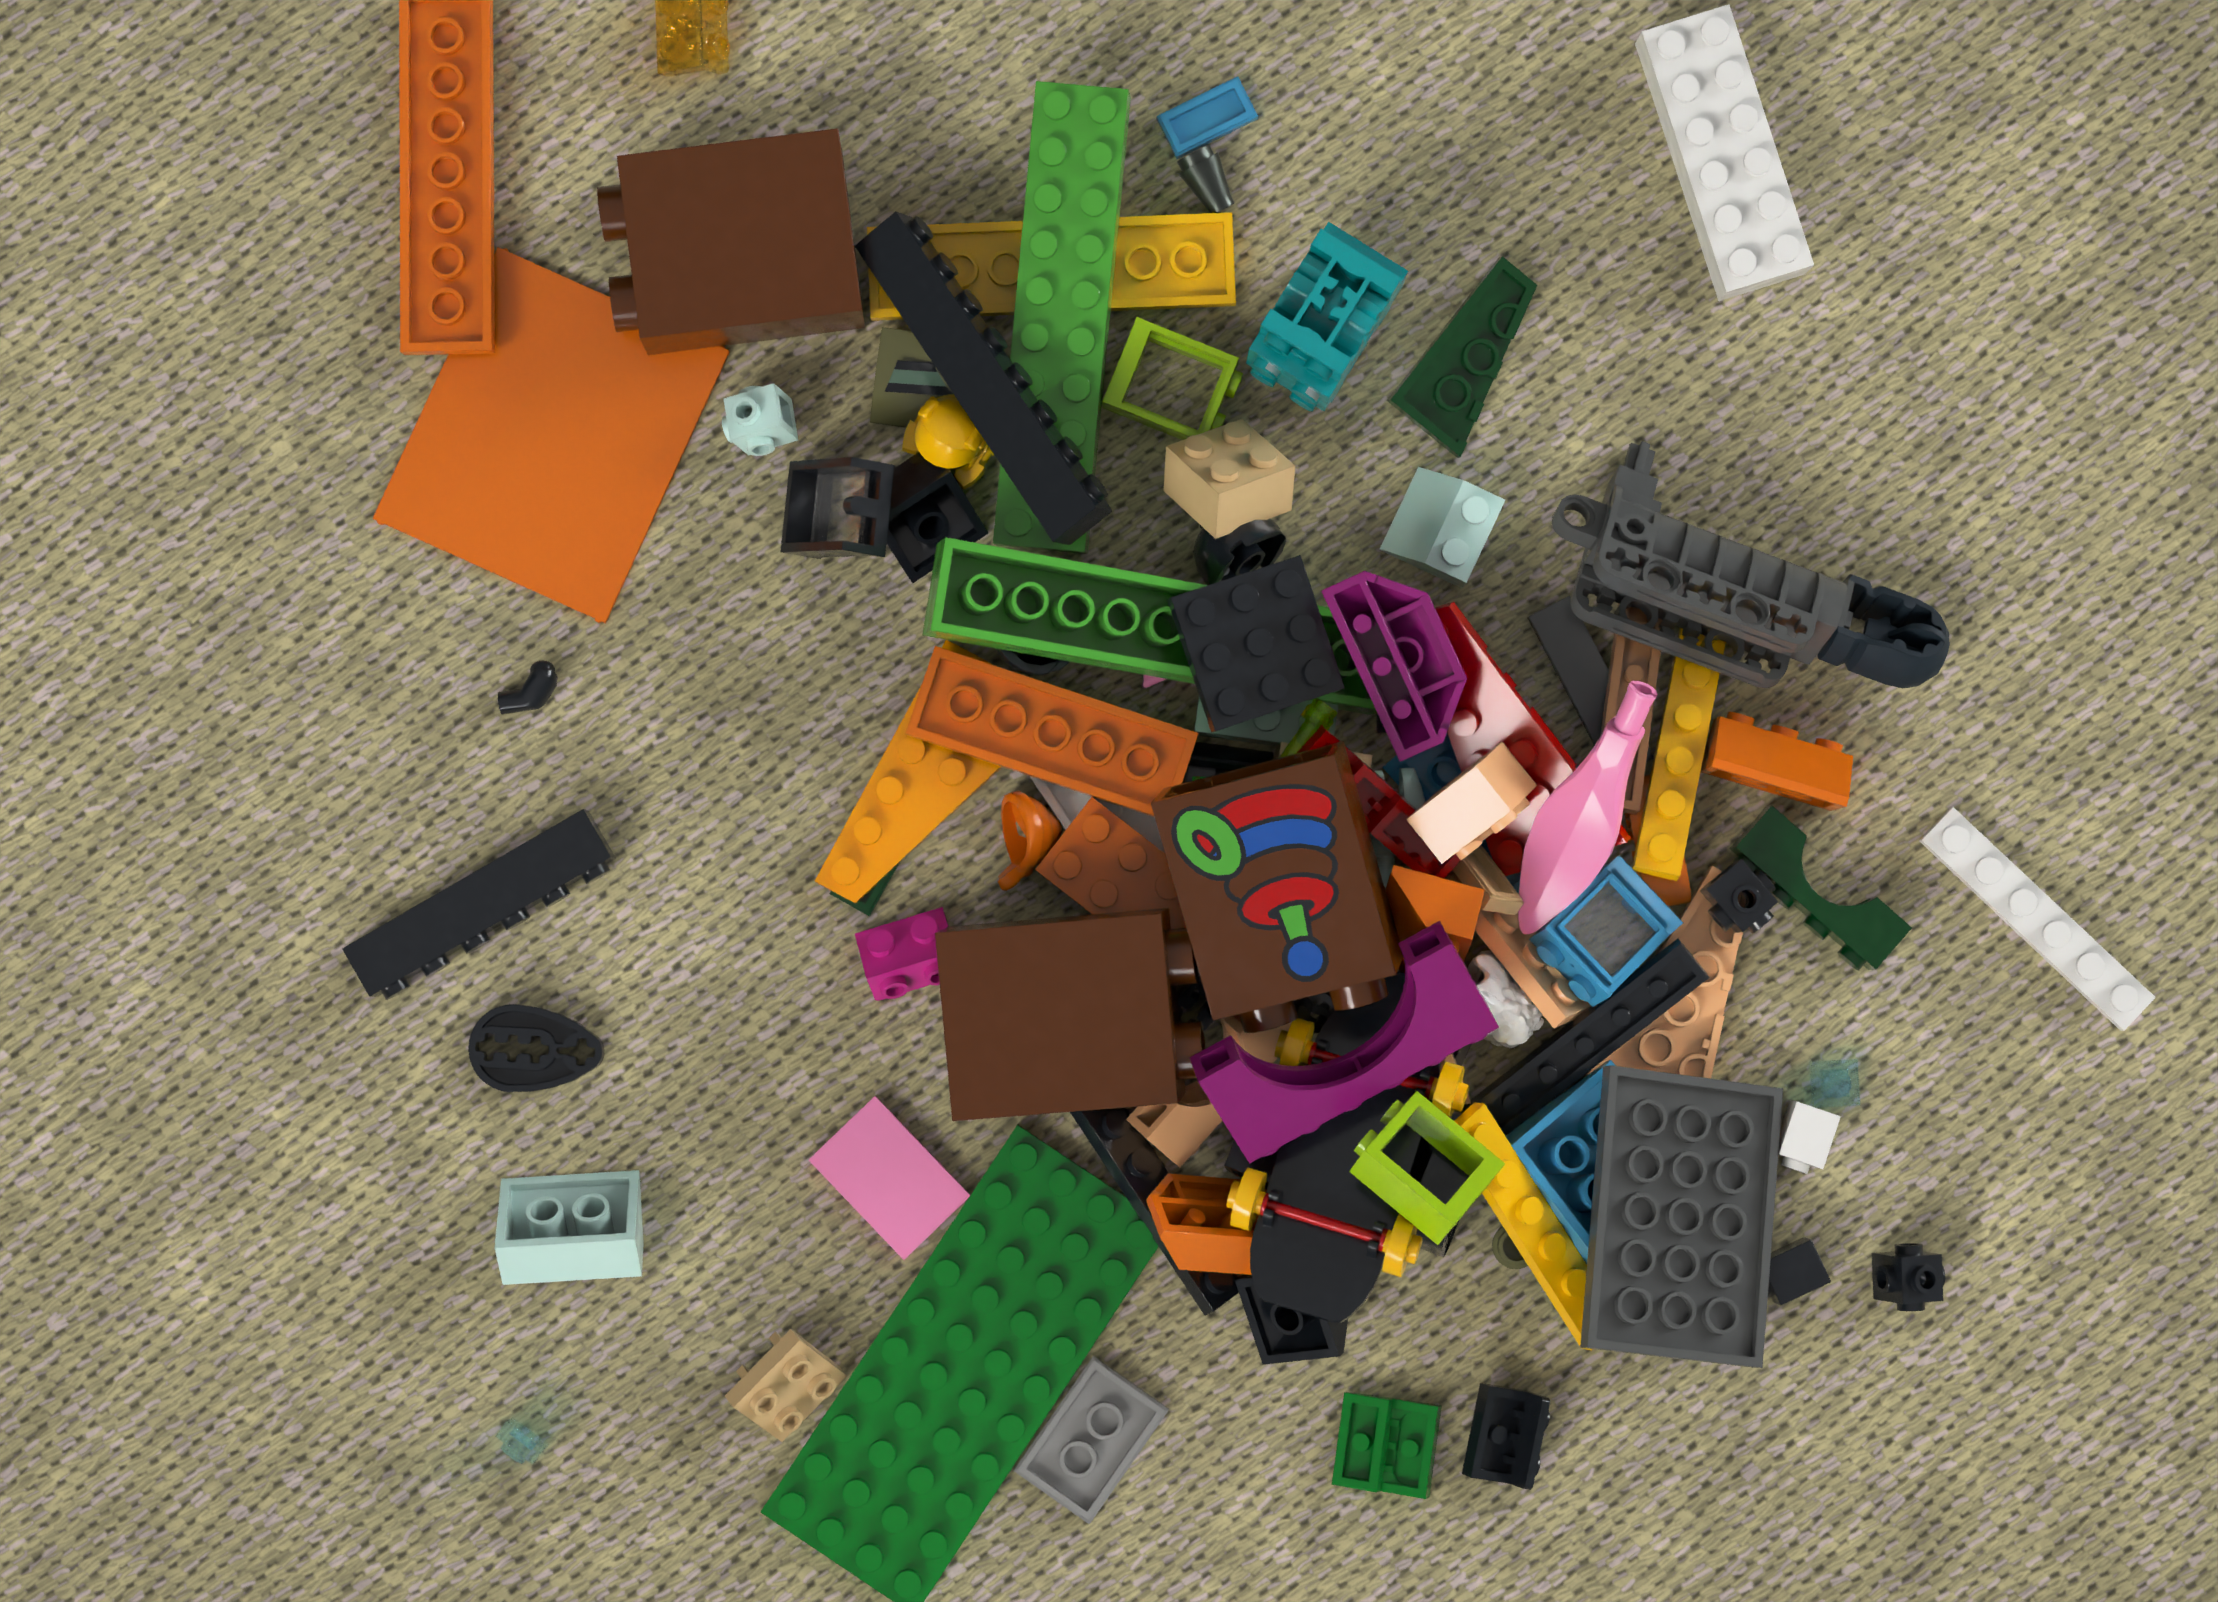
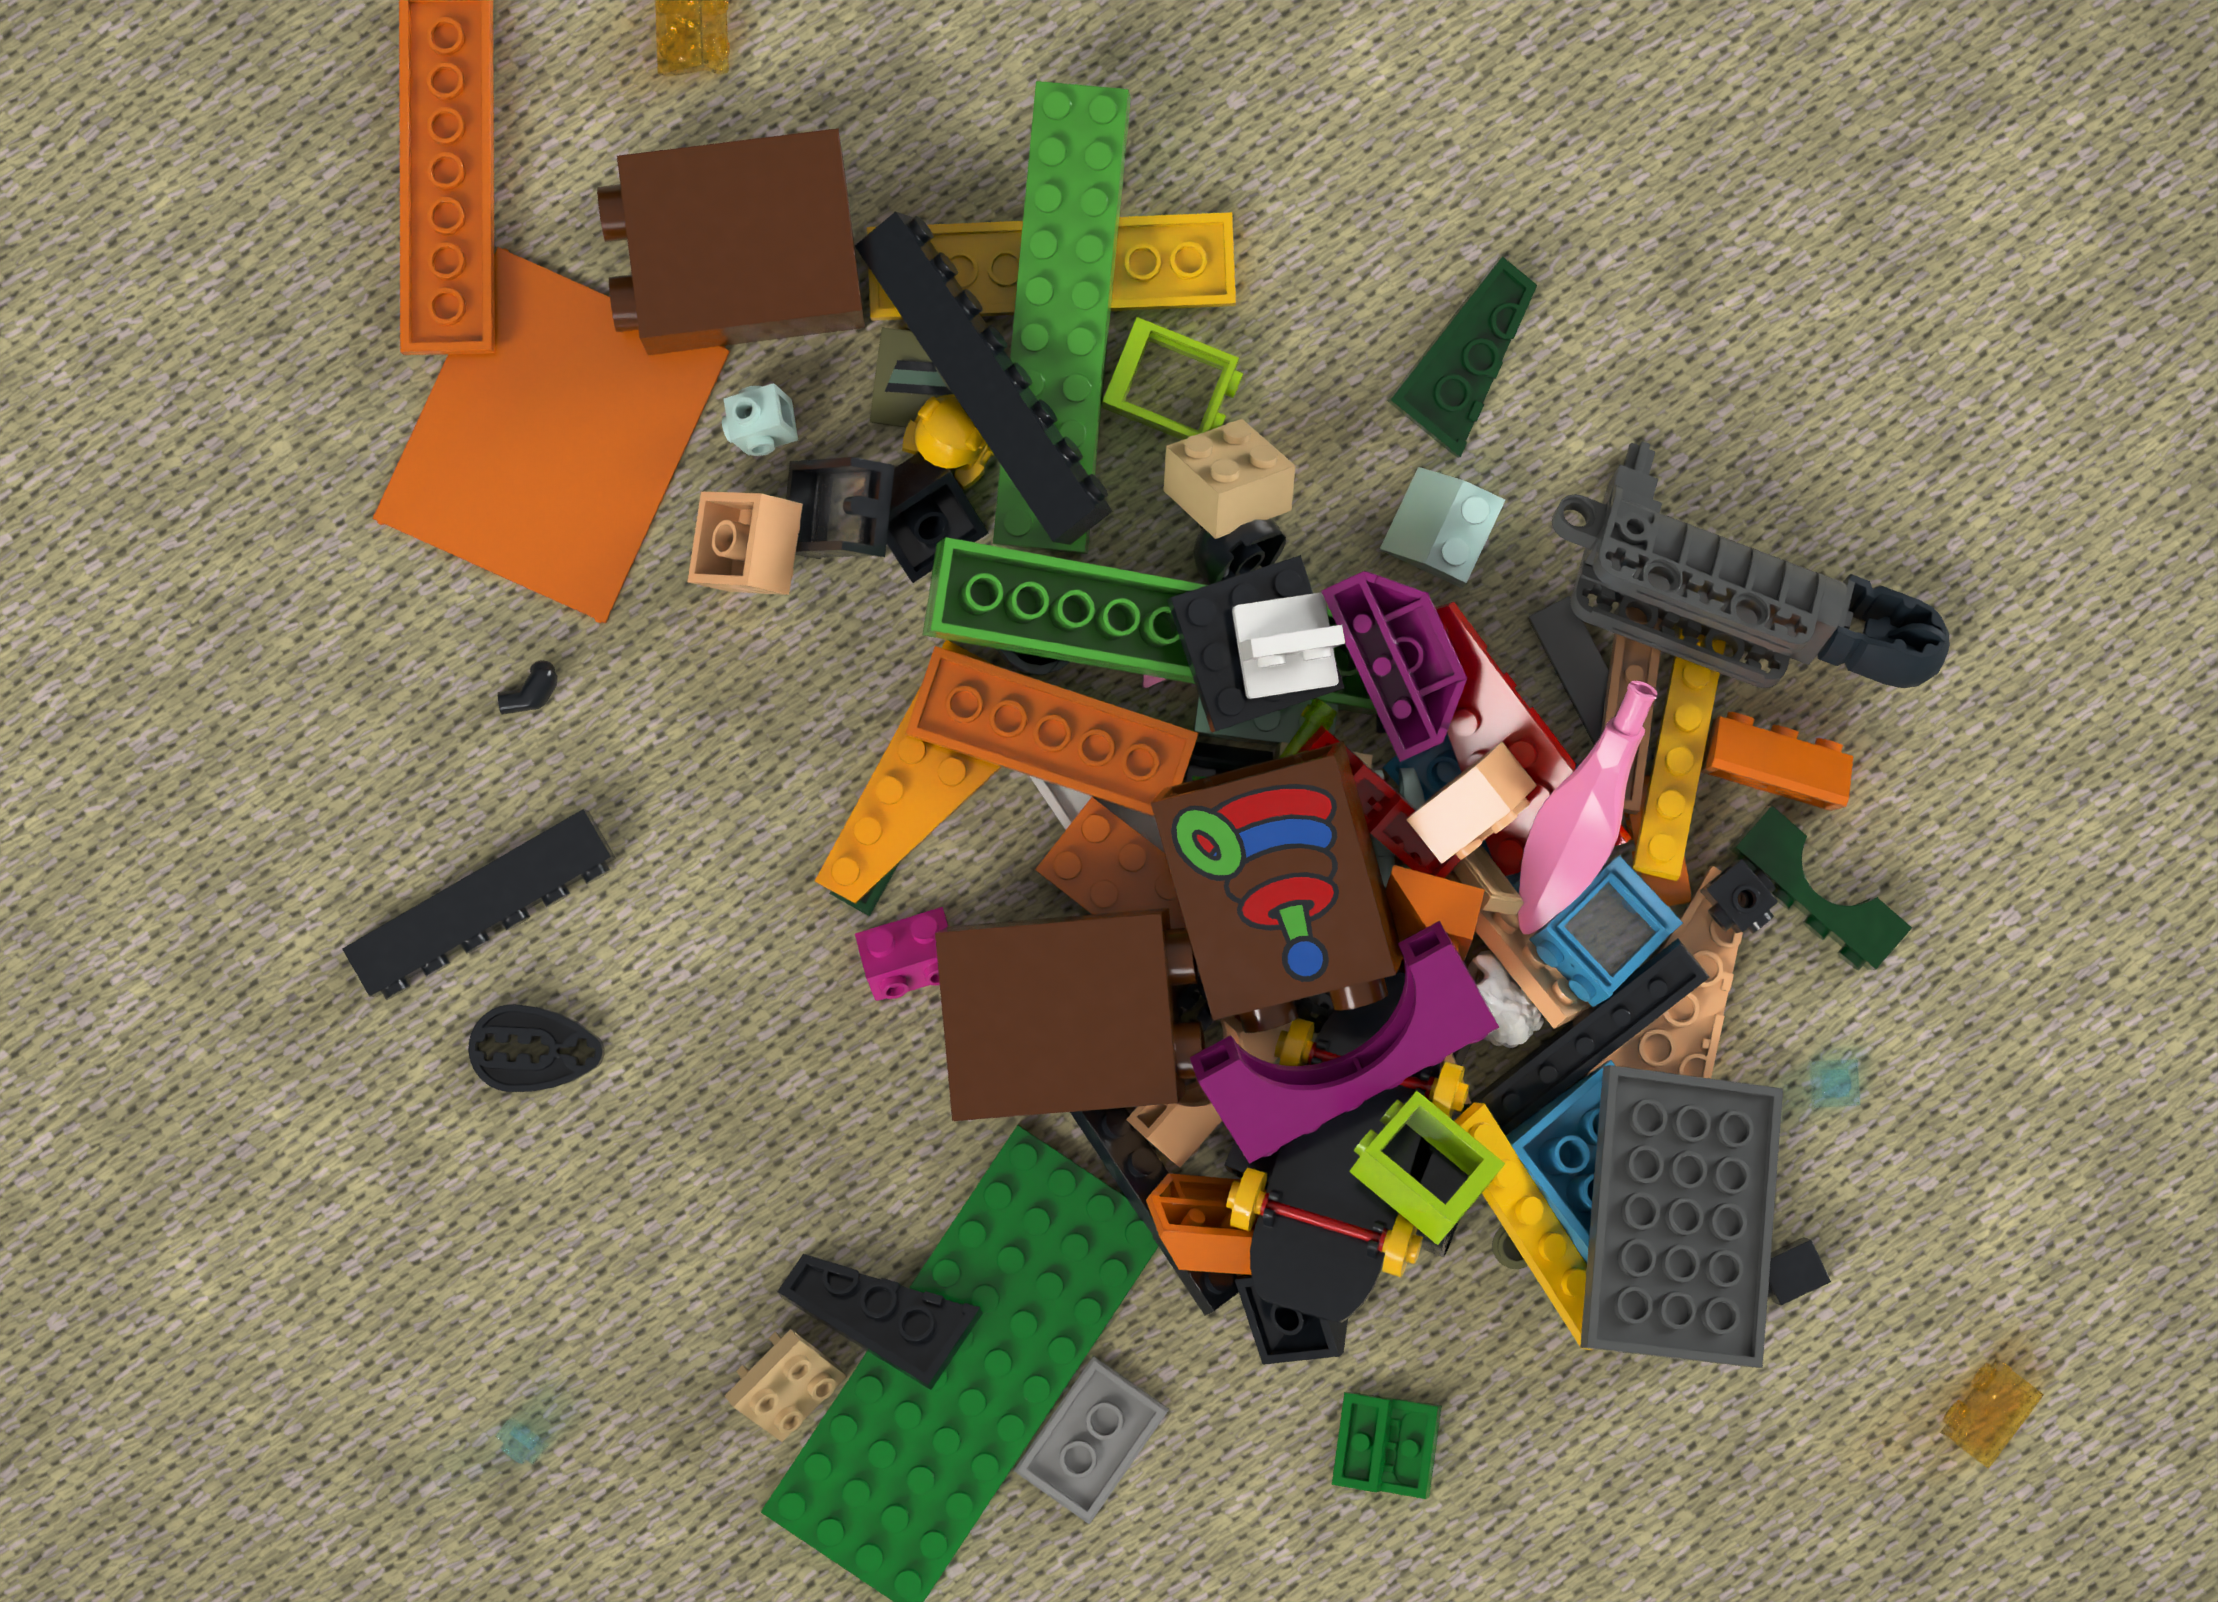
light aqua slope [495,1170,644,1285] -> none
bright pink tile [809,1096,971,1260] -> none
orange hat [997,791,1062,891] -> none
dark azure tile [1156,76,1258,159] -> none
pearl dark grey cone [1177,144,1235,213] -> none
teal piece [1246,222,1408,412] -> none
black bracket [1462,1383,1550,1490] -> none
white brick [1635,4,1814,301] -> none
white brick [1778,1100,1841,1174] -> none
black brick [1872,1243,1946,1311] -> none
white plate [1919,807,2156,1031] -> none
none -> light nougat brick [687,492,803,595]
none -> black wing [777,1254,983,1390]
none -> white bracket [1232,593,1345,699]
none -> clear yellow bracket [1940,1359,2044,1469]

